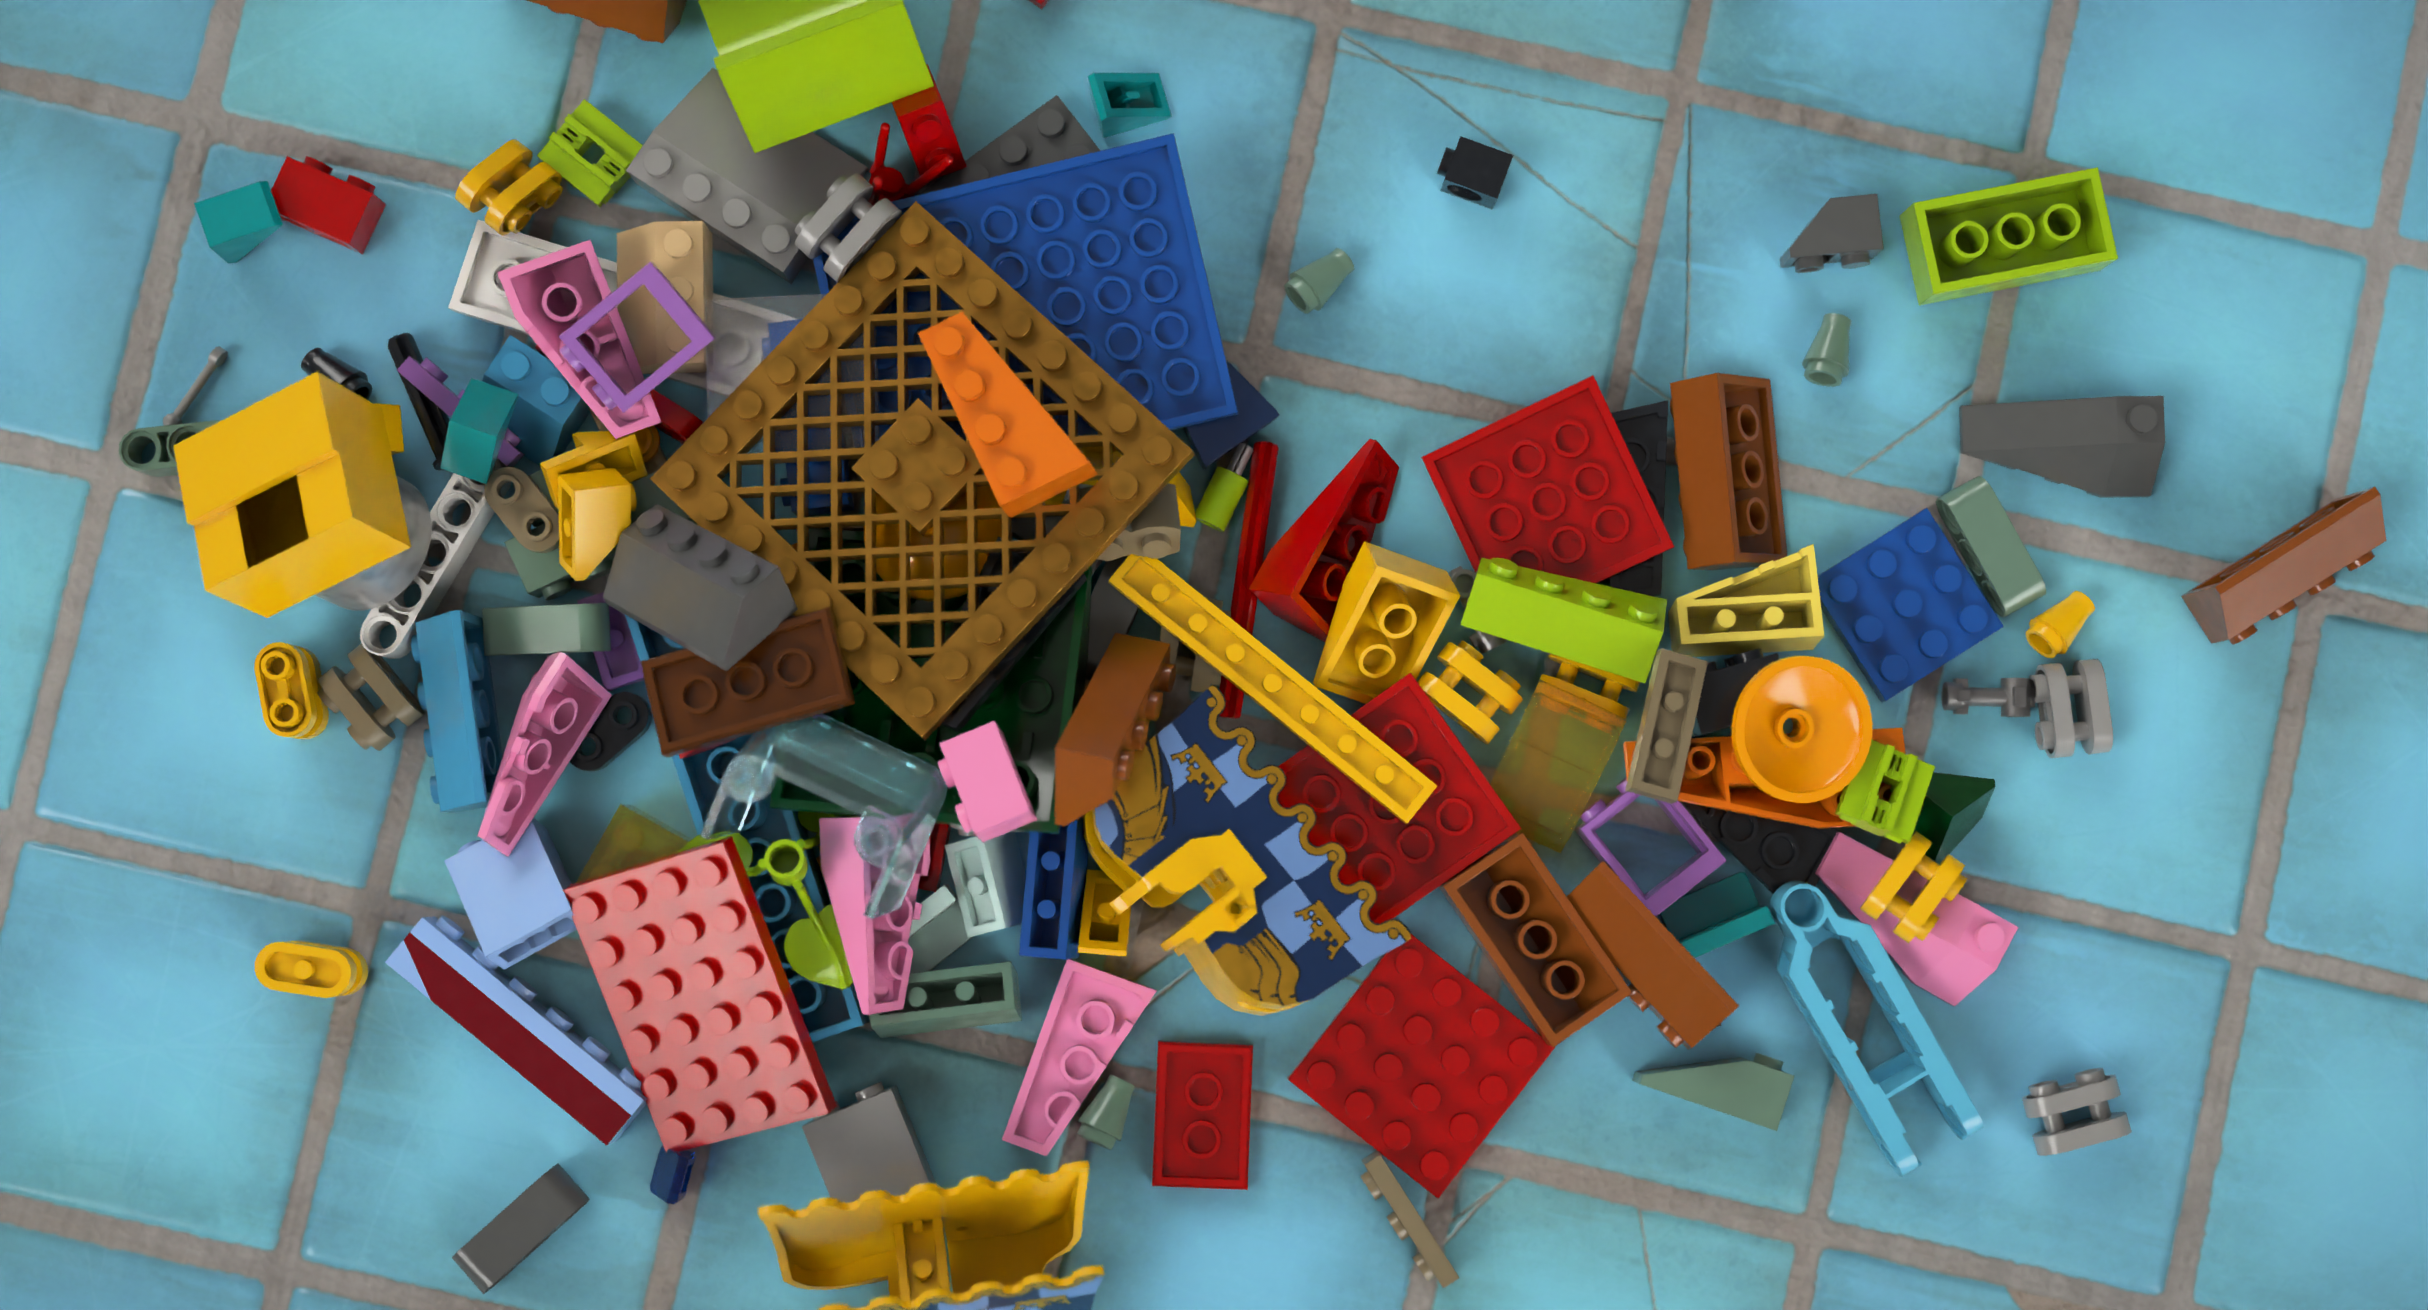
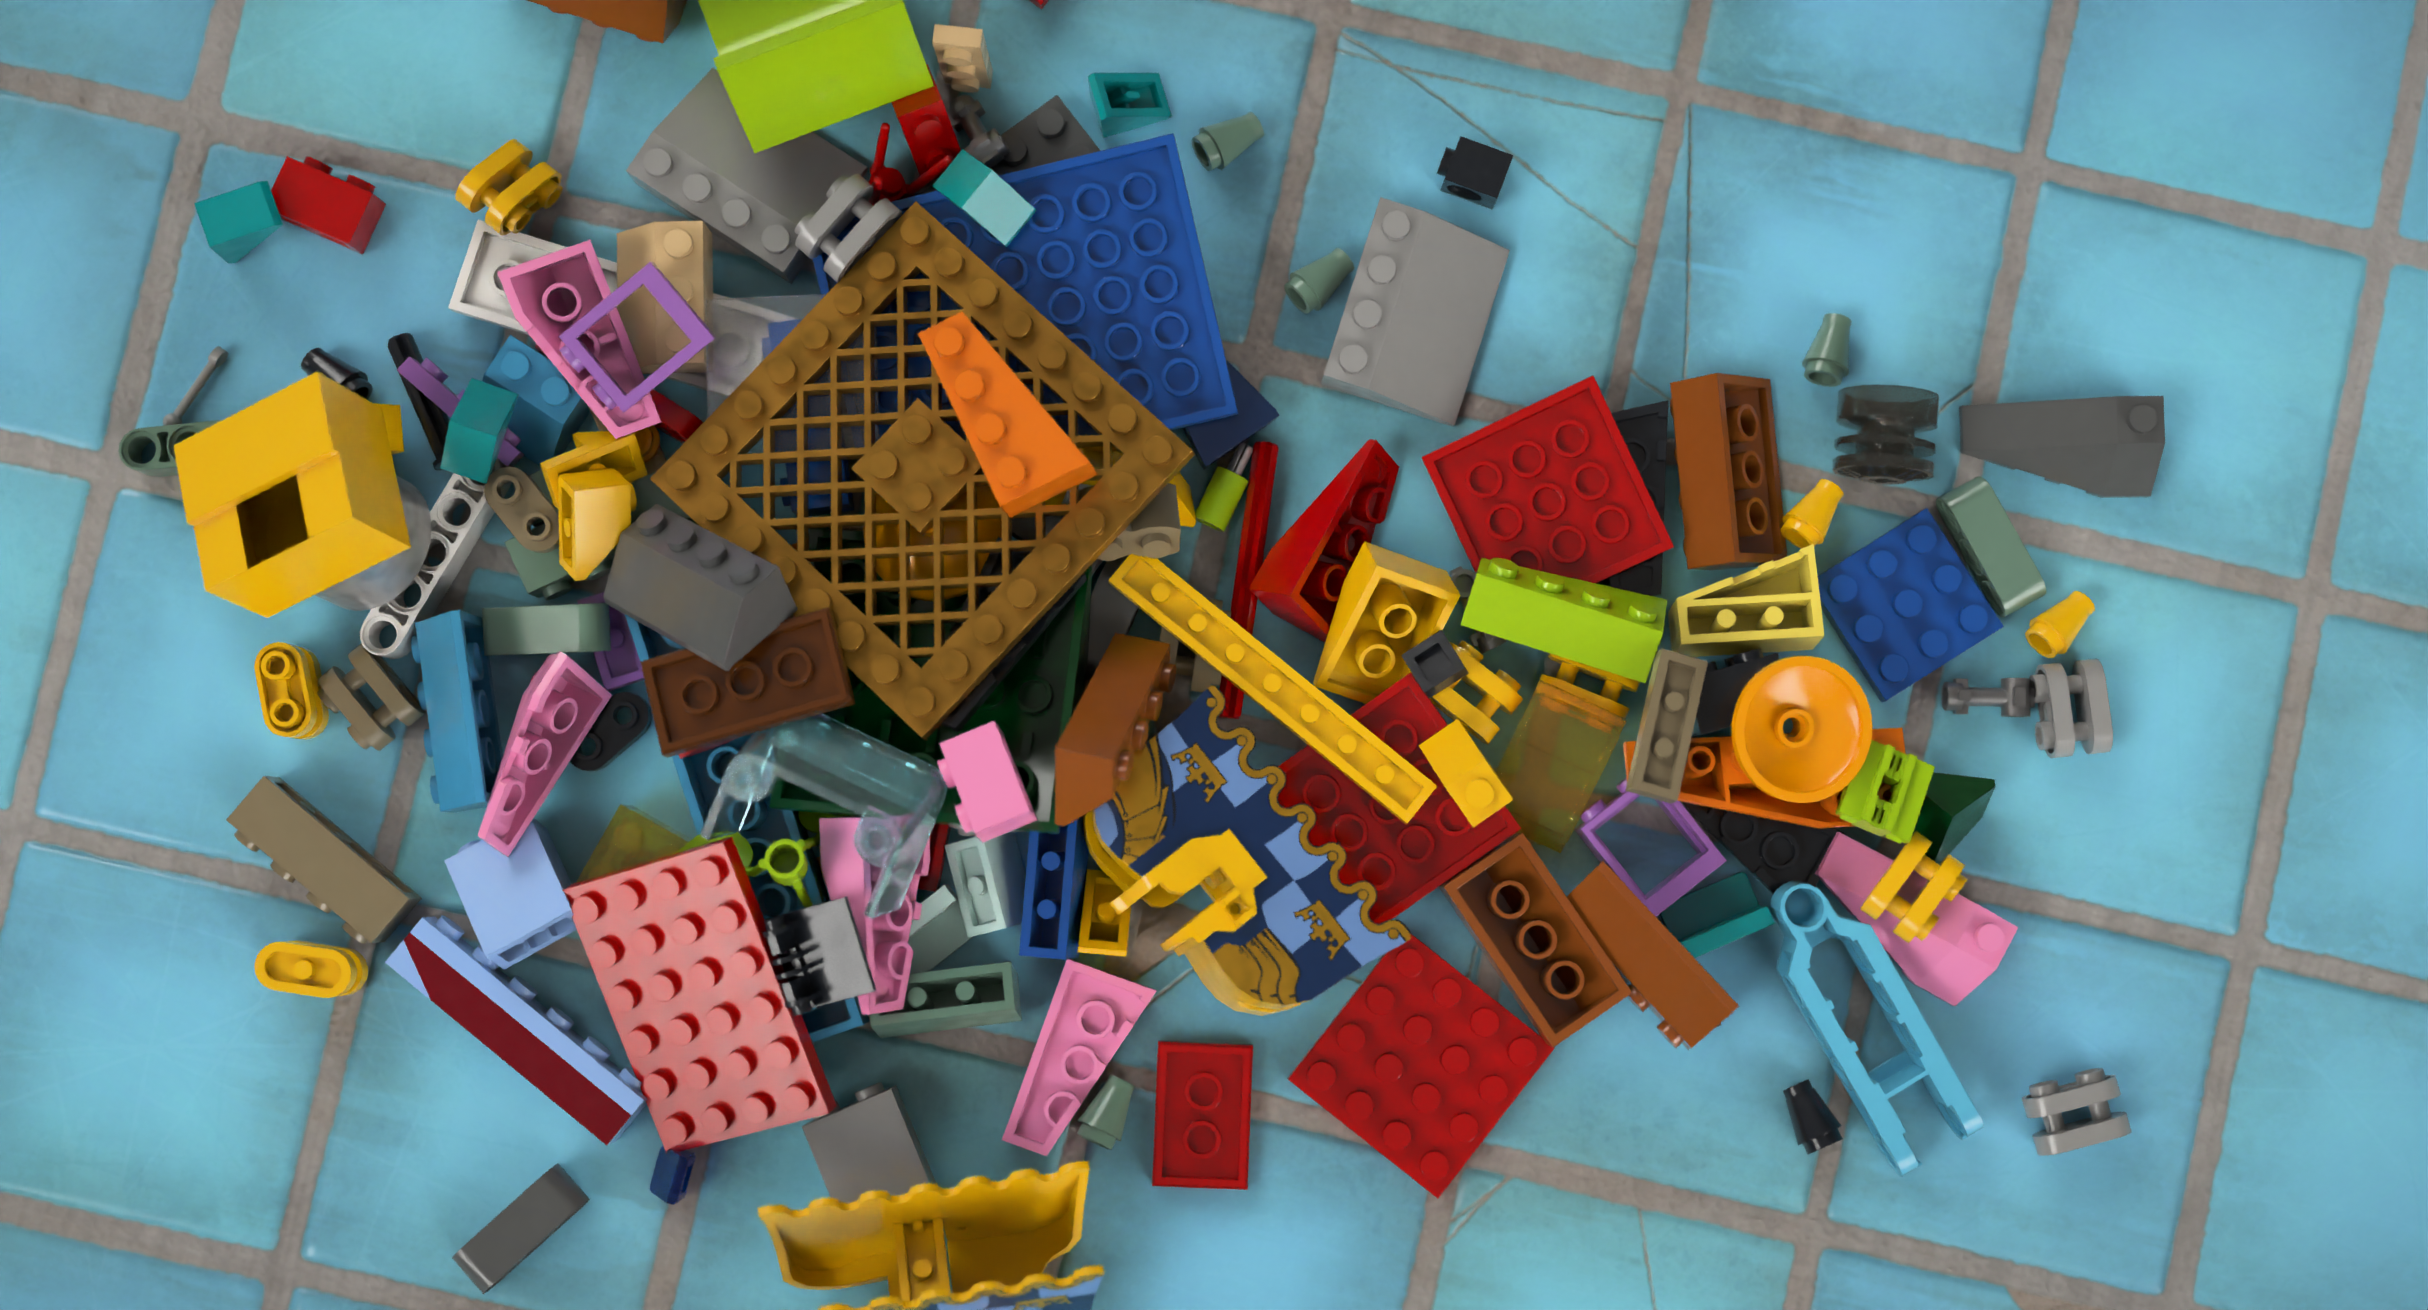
lime piece [537,99,643,207] -> none
dark tan plate [1360,1150,1459,1288] -> none
sand green slope [1632,1053,1794,1131] -> none
dark grey slope [1780,194,1884,273] -> none
lime brick [1899,167,2118,306] -> none
dark orange slope [2181,486,2386,645] -> none
none -> dark tan brick [226,776,422,944]
none -> hinge [762,896,876,1016]
none -> tan plate [932,24,993,93]
none -> slope [933,149,1037,247]
none -> flat silver bar [949,95,1011,168]
none -> sand green cone [1192,112,1264,171]
none -> light grey slope [1321,197,1510,427]
none -> black plate [1401,630,1469,699]
none -> yellow slope [1418,718,1513,827]
none -> yellow cone [1781,479,1844,549]
none -> black cone [1783,1079,1843,1154]
none -> clear smoke wheel [1832,385,1940,485]

